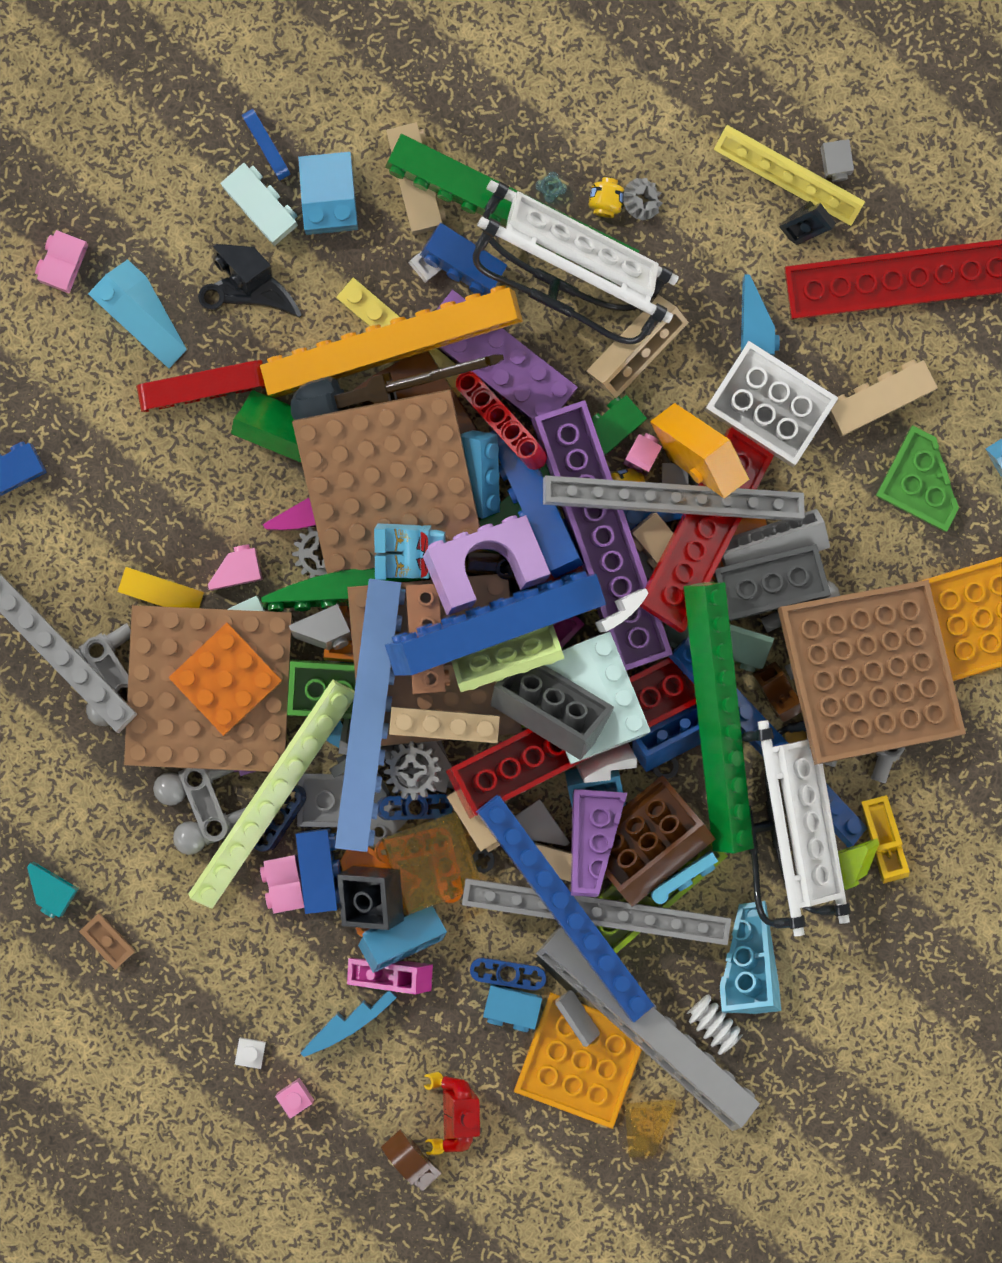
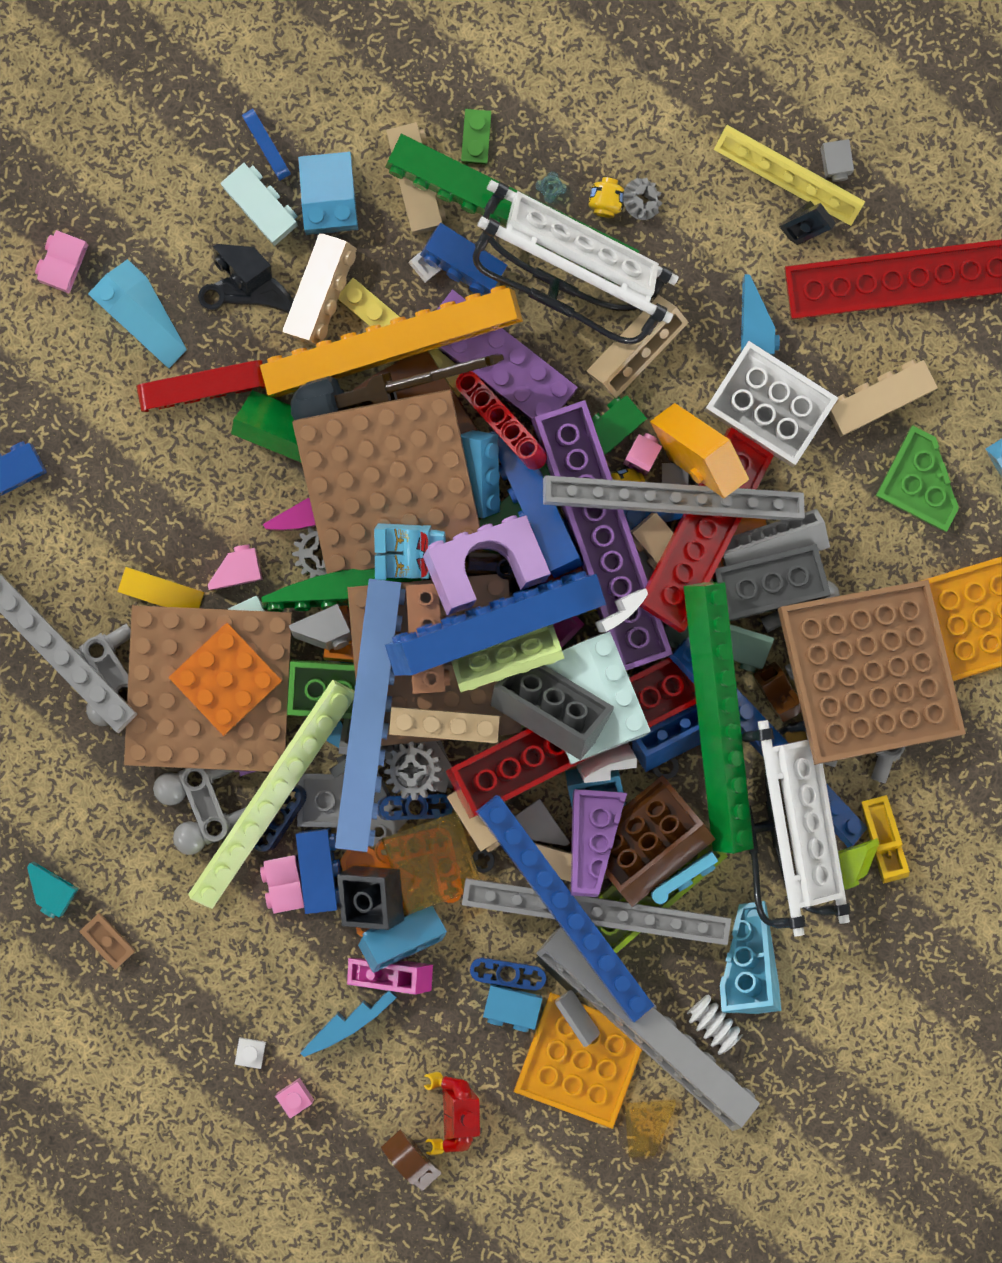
none -> brick [282,233,357,345]
none -> bright green plate [461,109,491,164]

